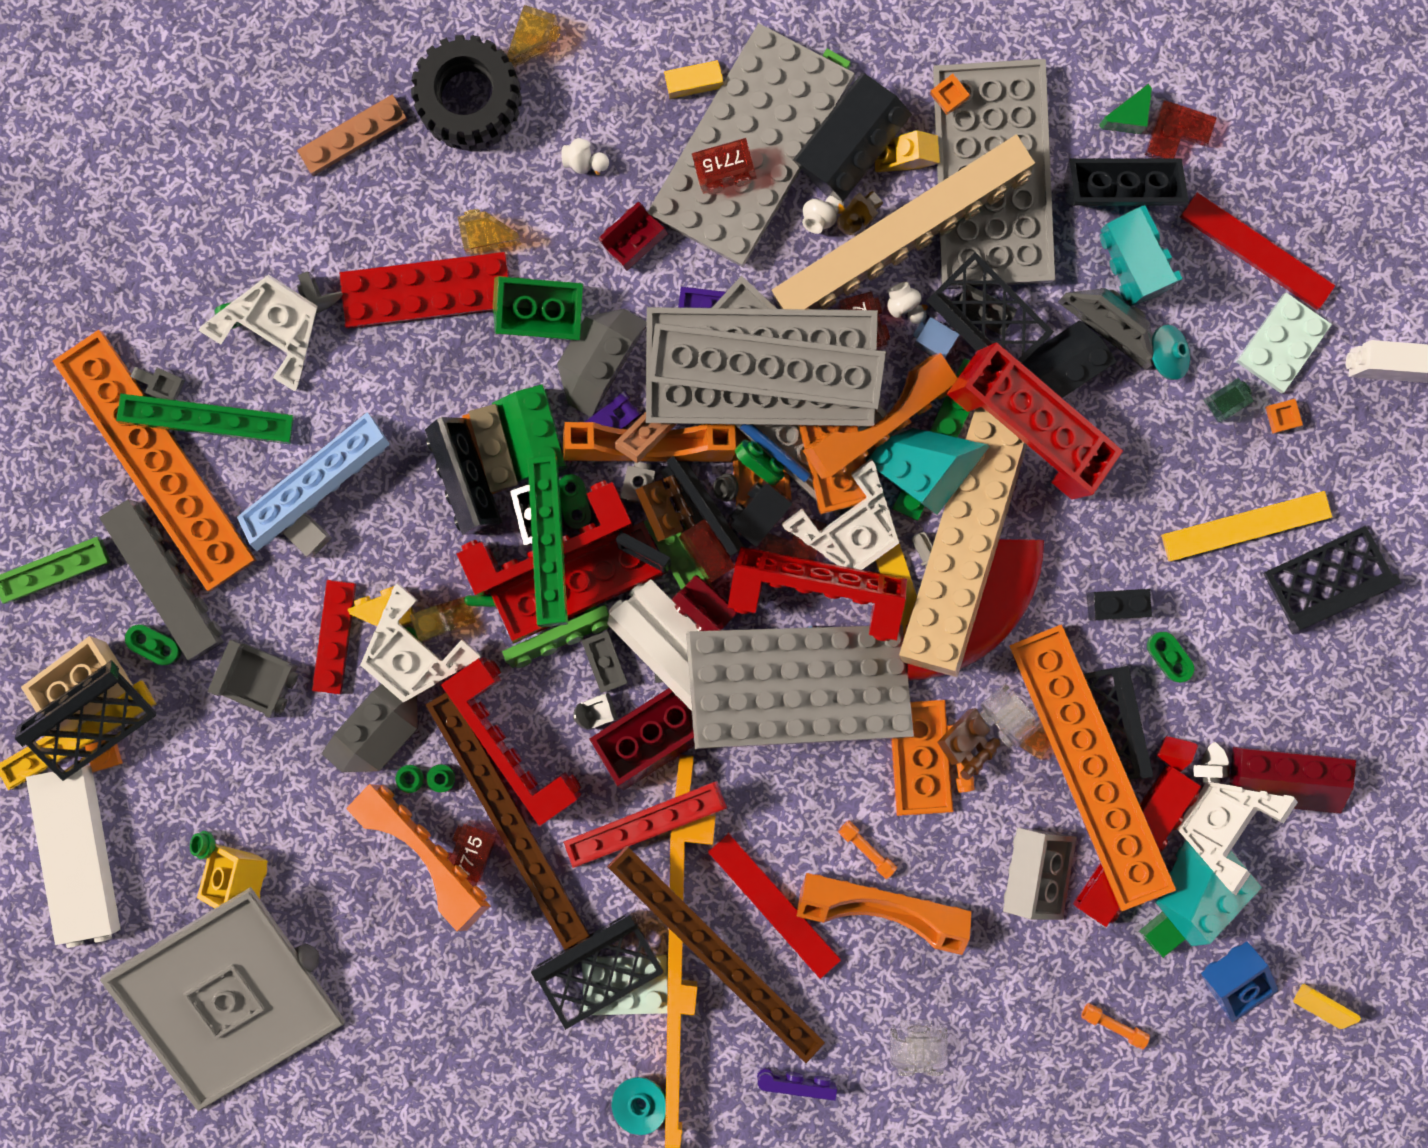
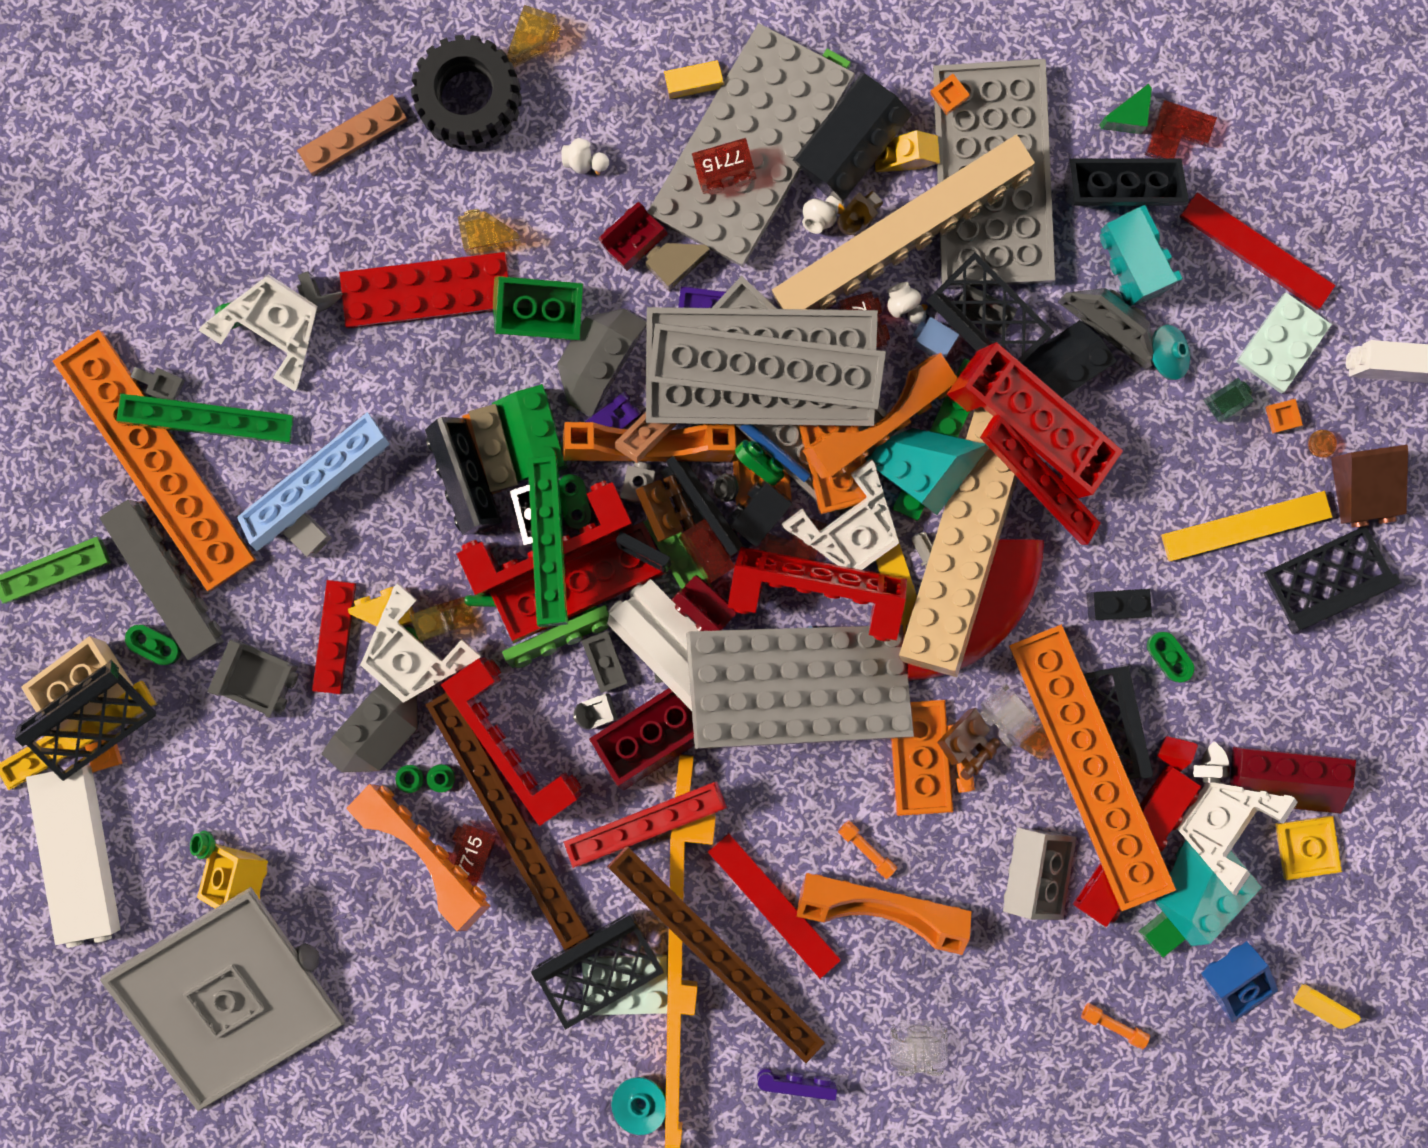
none -> dark tan slope [646,243,710,291]
none -> red tile [980,415,1101,545]
none -> yellow tile [1275,815,1342,880]
none -> clear orange plate [1308,430,1337,458]
none -> copper slope [1331,444,1408,528]

